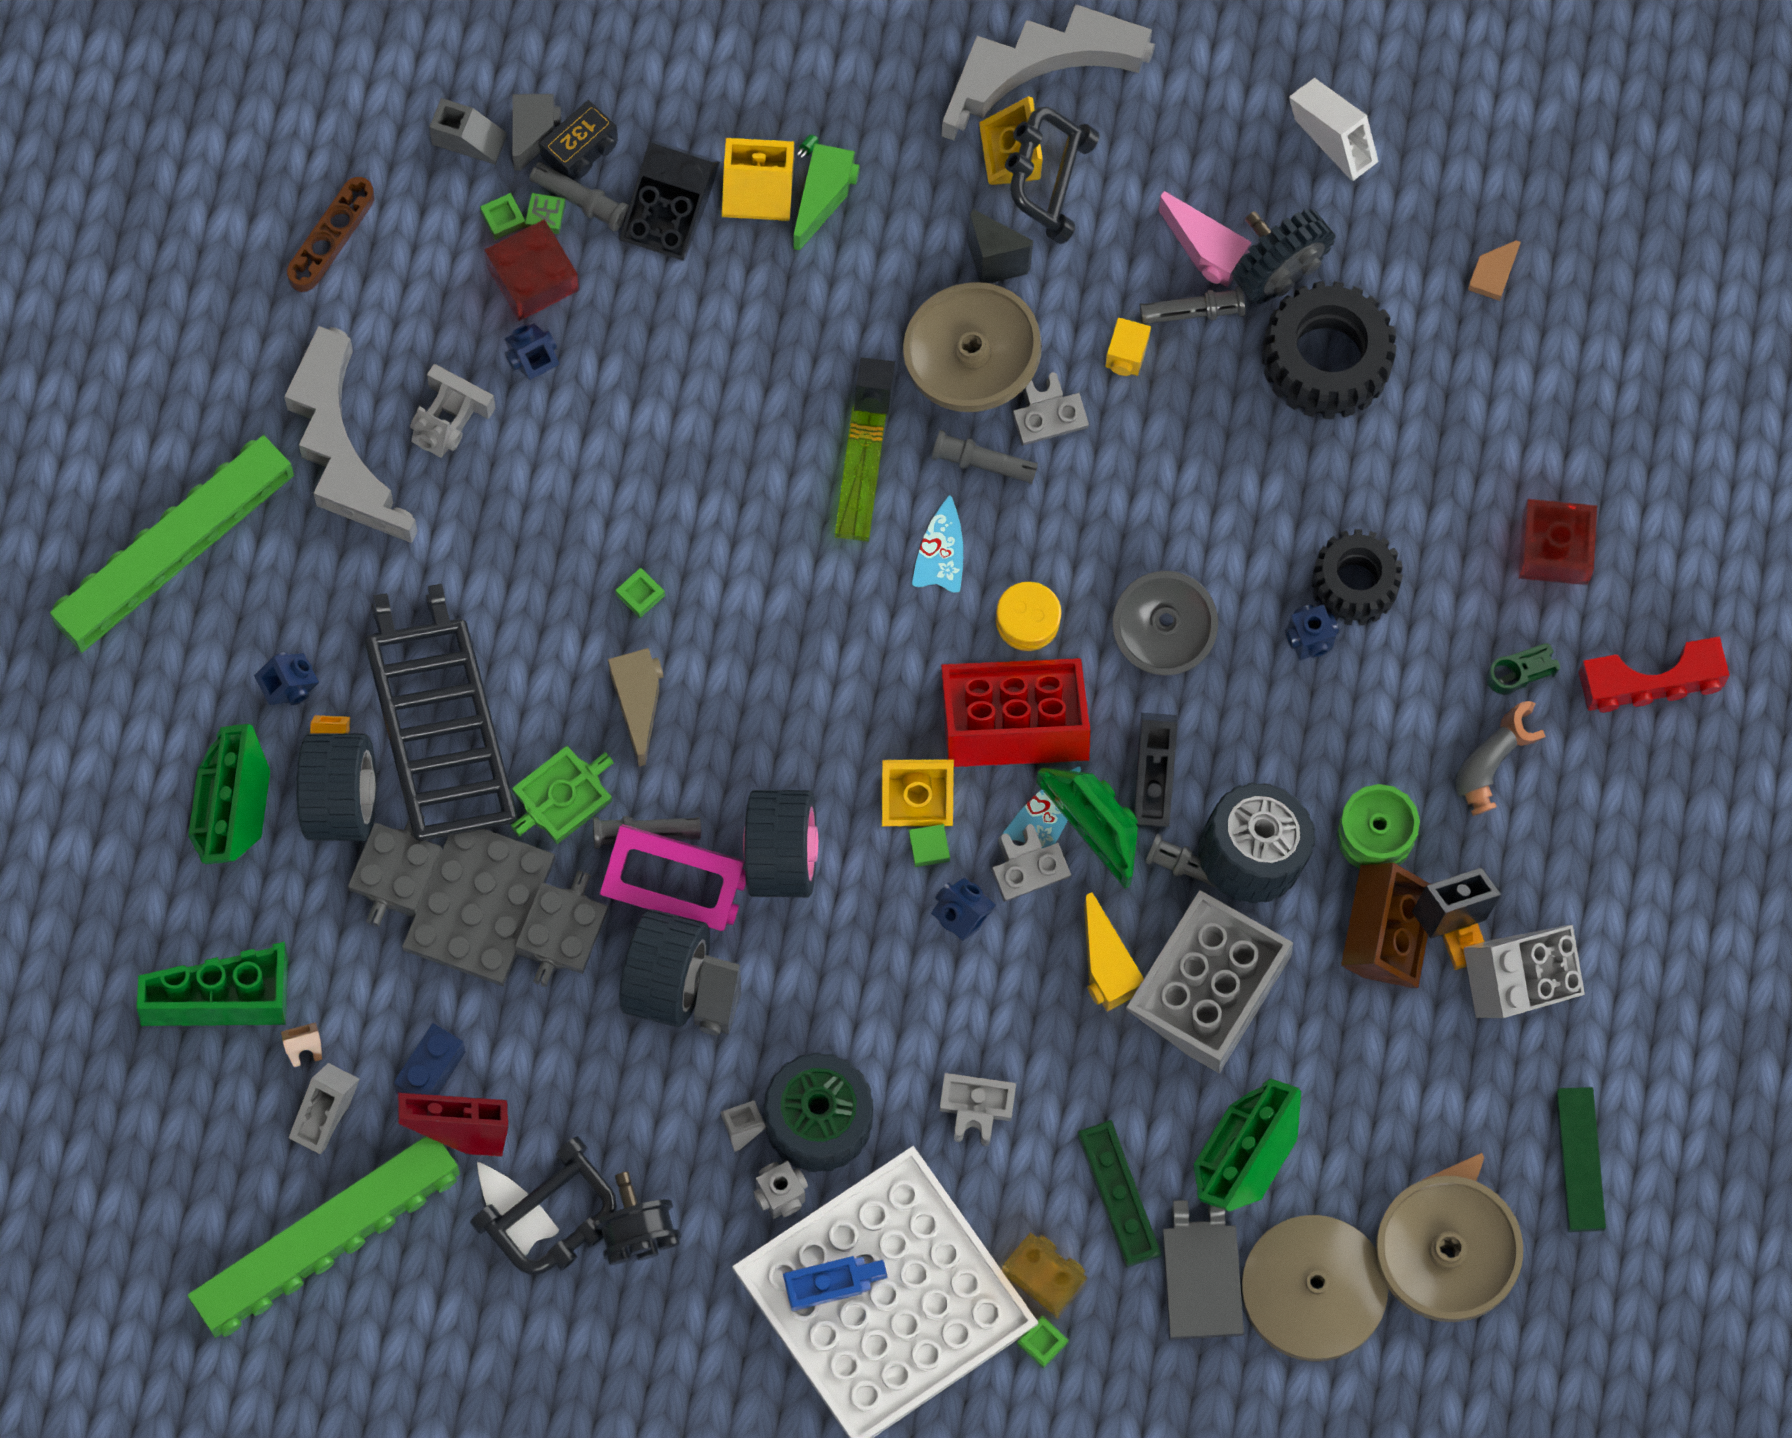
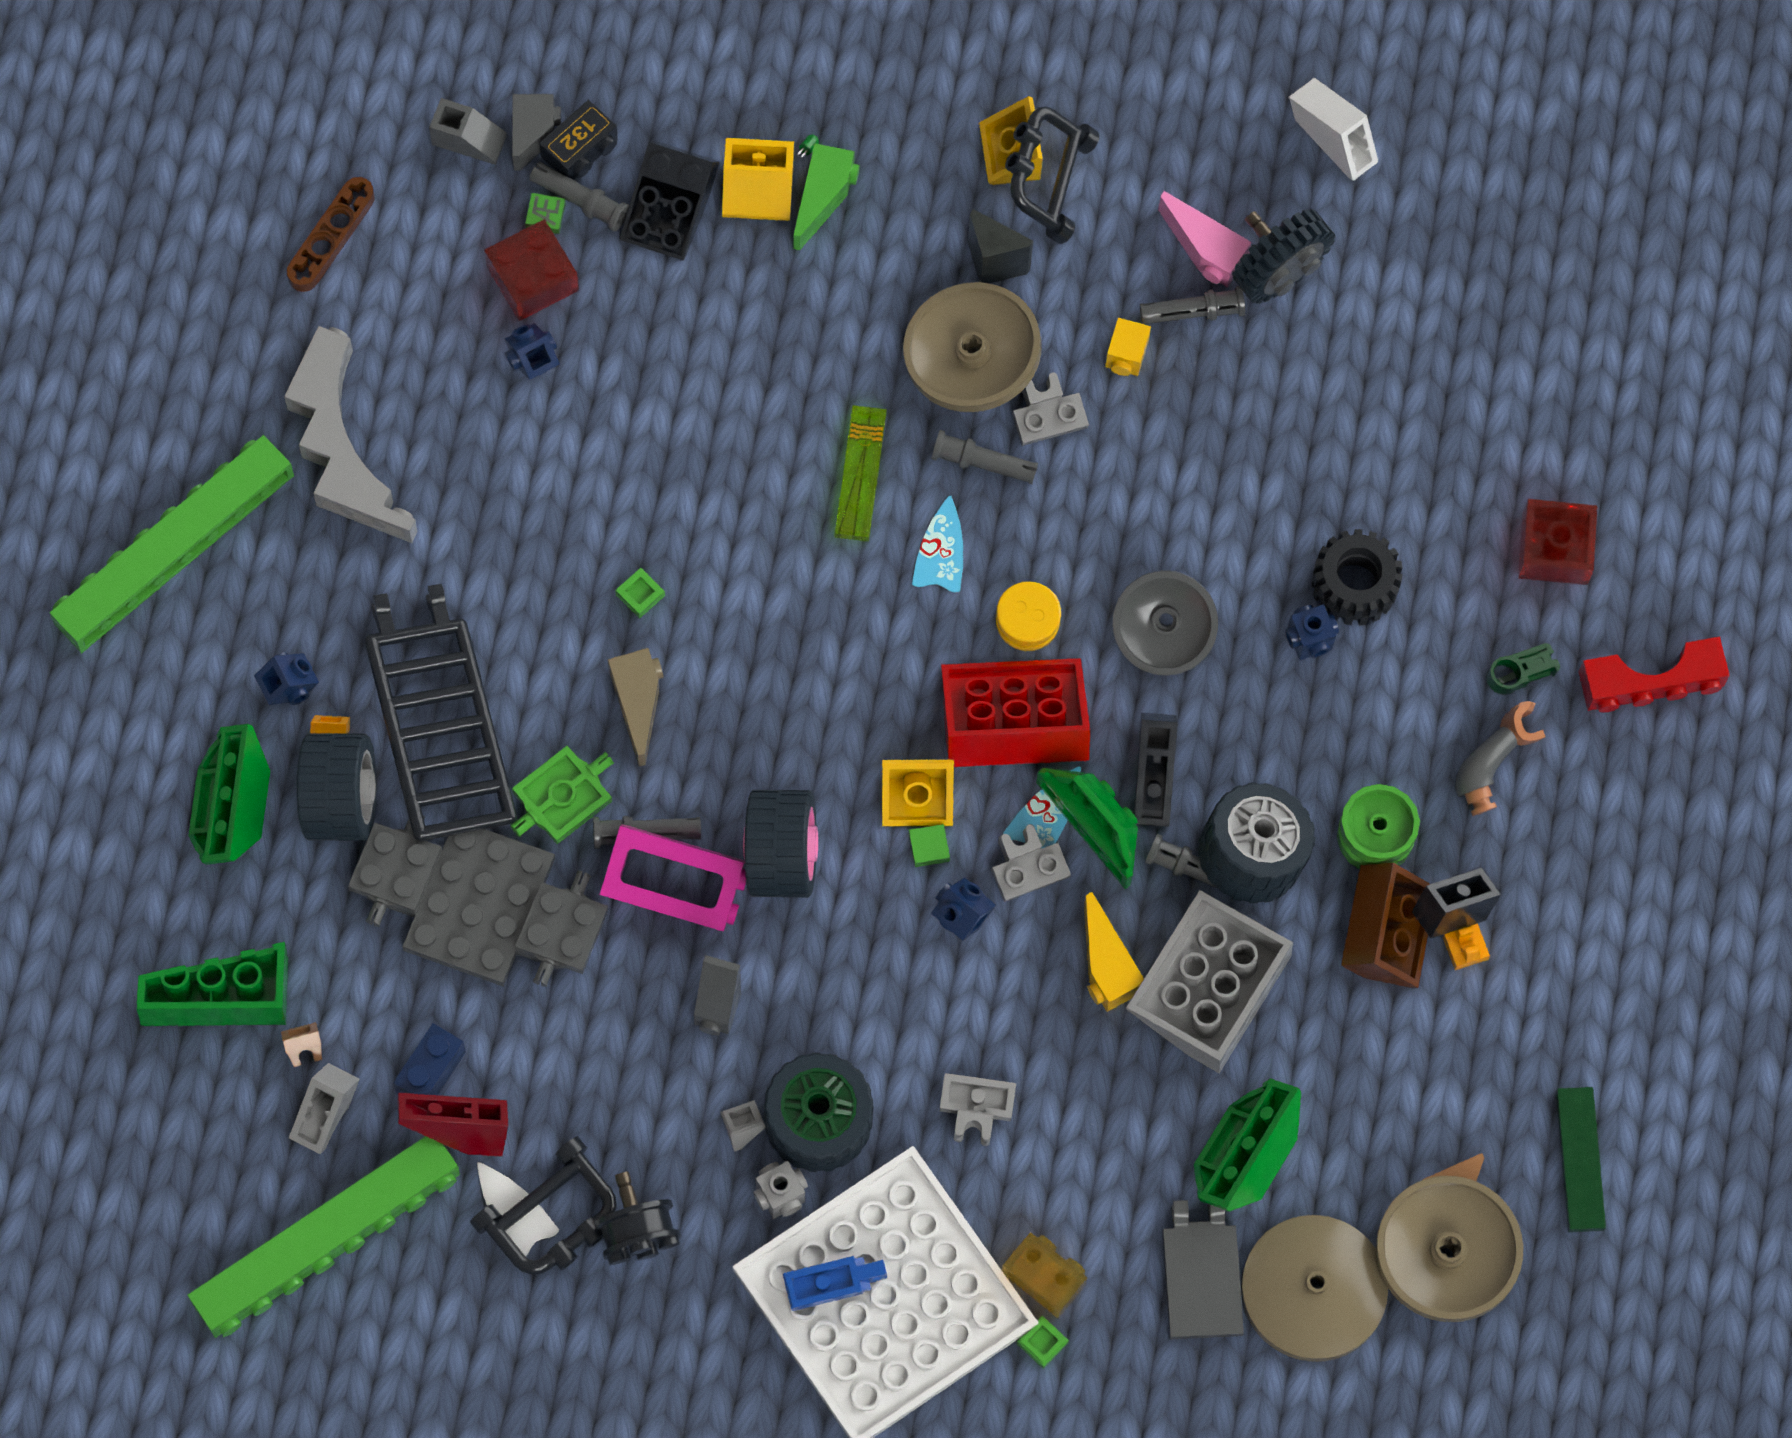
light grey tile [410,364,496,458] -> none
bright green tile [480,193,526,240] -> none
black wheel [619,909,710,1028] -> none
black brick [854,357,895,415] -> none
light grey arch [942,4,1155,141] -> none
dark green tile [1077,1120,1161,1268] -> none
black tyre [1262,281,1397,419] -> none
light grey slope [1464,925,1585,1018] -> none
medium nougat tile [1468,241,1521,301] -> none

